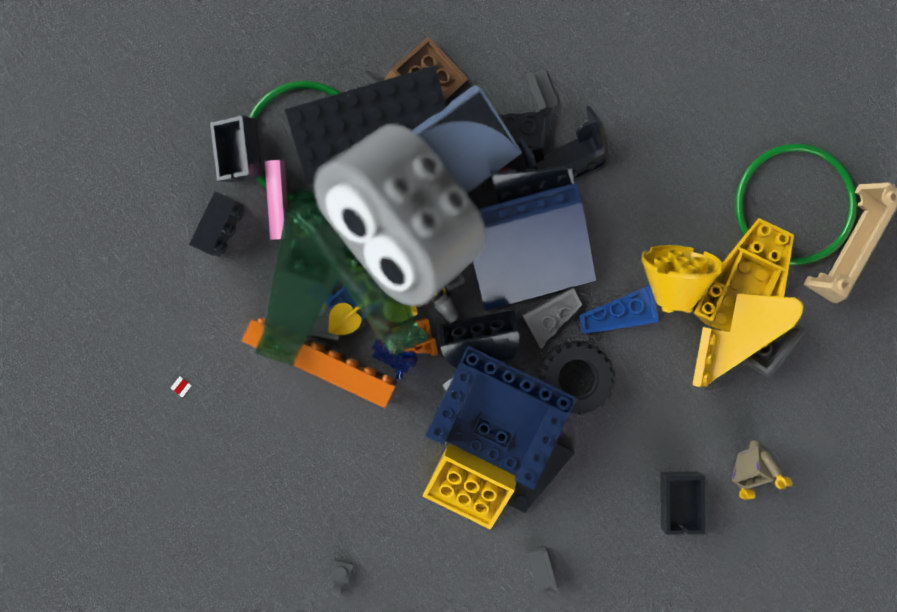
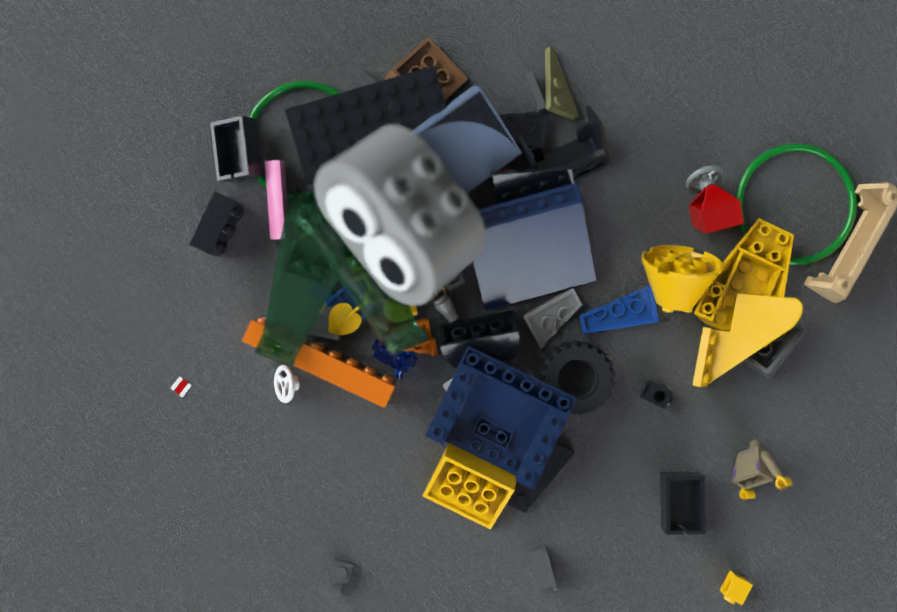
none -> white piece [274,365,299,403]
none -> olive wing [545,46,579,120]
none -> black brick [640,380,673,409]
none -> red piece [686,165,744,234]
none -> yellow brick [720,570,753,605]

